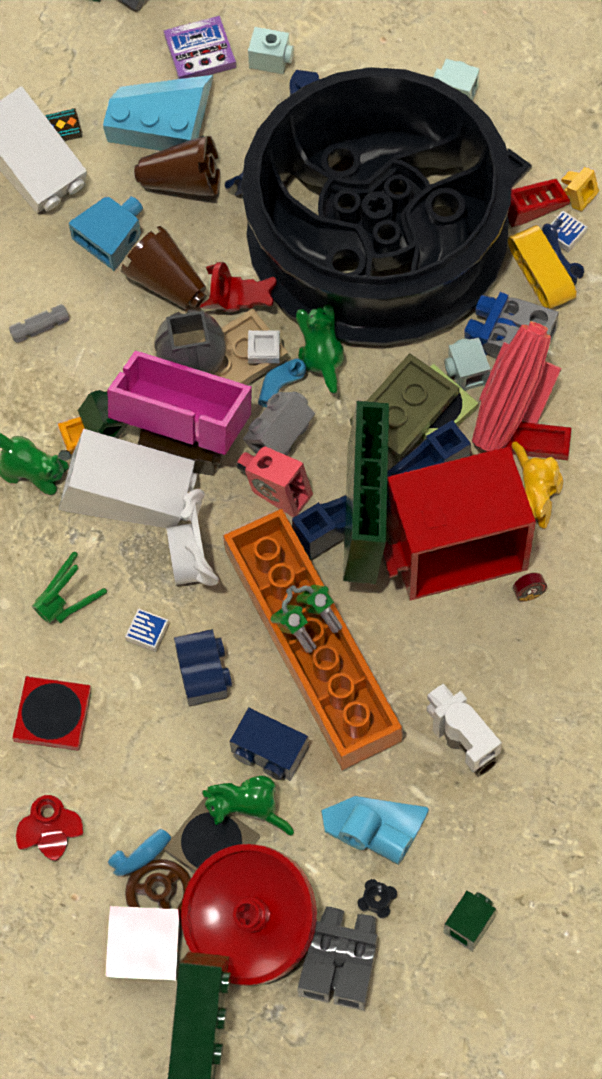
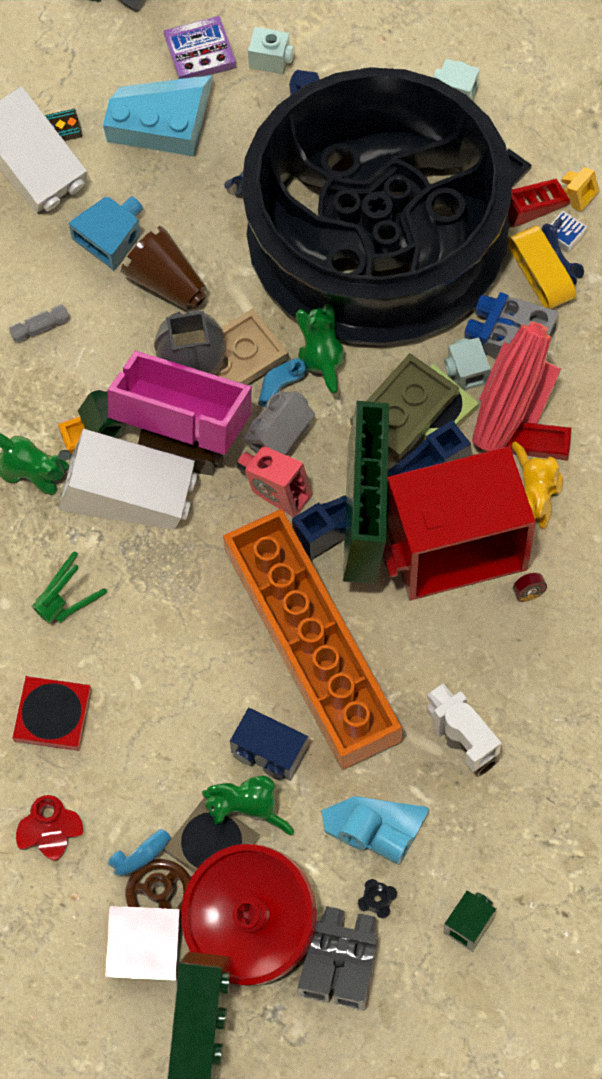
tile [125,608,169,652] -> none
reddish brown cone [134,136,221,196] -> none
white piece [166,489,219,586] -> none
dark blue brick [174,629,232,706] -> none
red hair [200,262,277,313] -> none
white tile [248,331,280,363] -> none
piece [270,585,342,653] -> none

